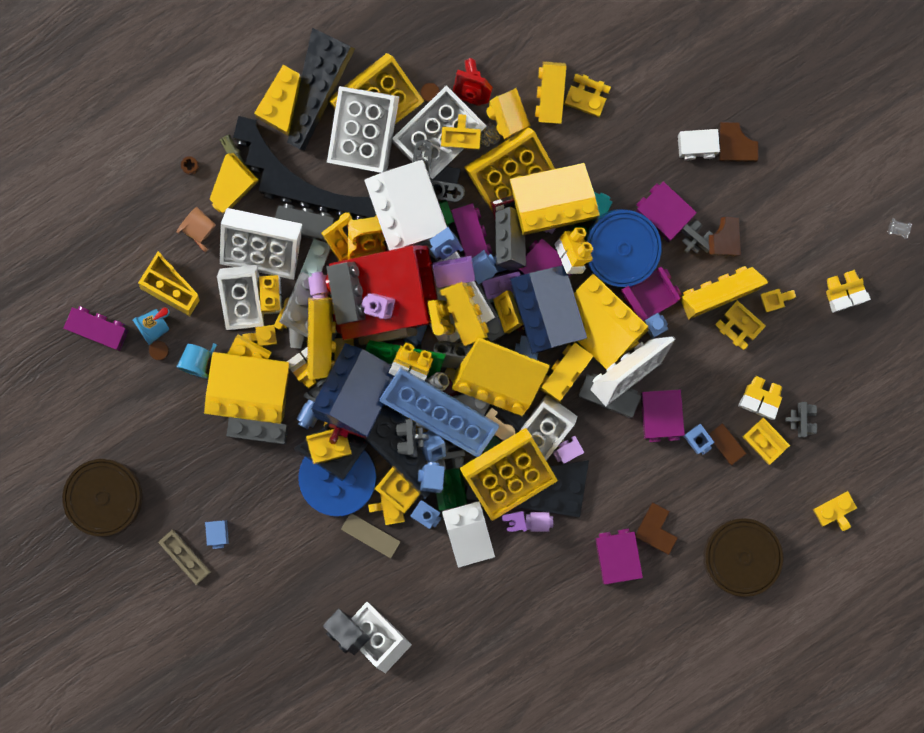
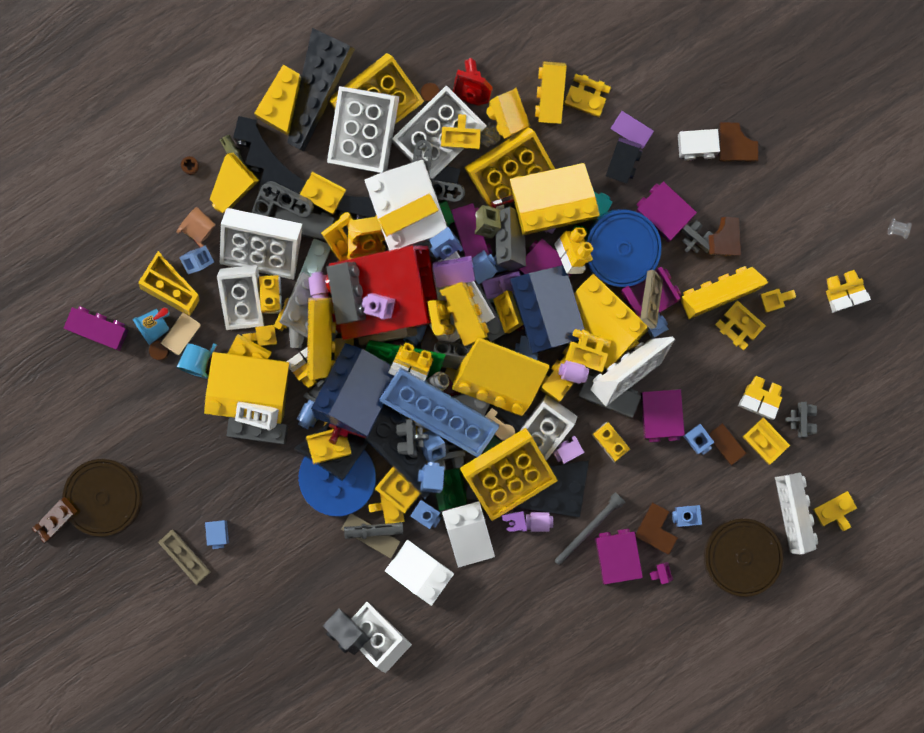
none -> plate [32,497,77,544]
none -> tan slope [161,312,201,355]
none -> medium blue brick [179,245,214,274]
none -> white slope [235,402,279,430]
none -> dark grey beam [251,181,314,217]
none -> yellow plate [300,172,346,214]
none -> dark grey pin [344,522,403,539]
none -> yellow tile [378,193,439,237]
none -> white slope [385,540,454,606]
none -> olive brick [475,205,501,238]
none -> dark grey piece [555,492,626,565]
none -> lavender brick [558,360,589,384]
none -> yellow plate [565,329,611,372]
none -> yellow hips [591,422,630,462]
none -> black brick [606,137,643,184]
none -> medium lavender hinge [610,111,654,149]
none -> dark tan tile [640,270,663,329]
none -> magenta tile [650,562,673,584]
none -> medium blue brick [672,505,702,527]
none -> white slope [775,473,818,554]

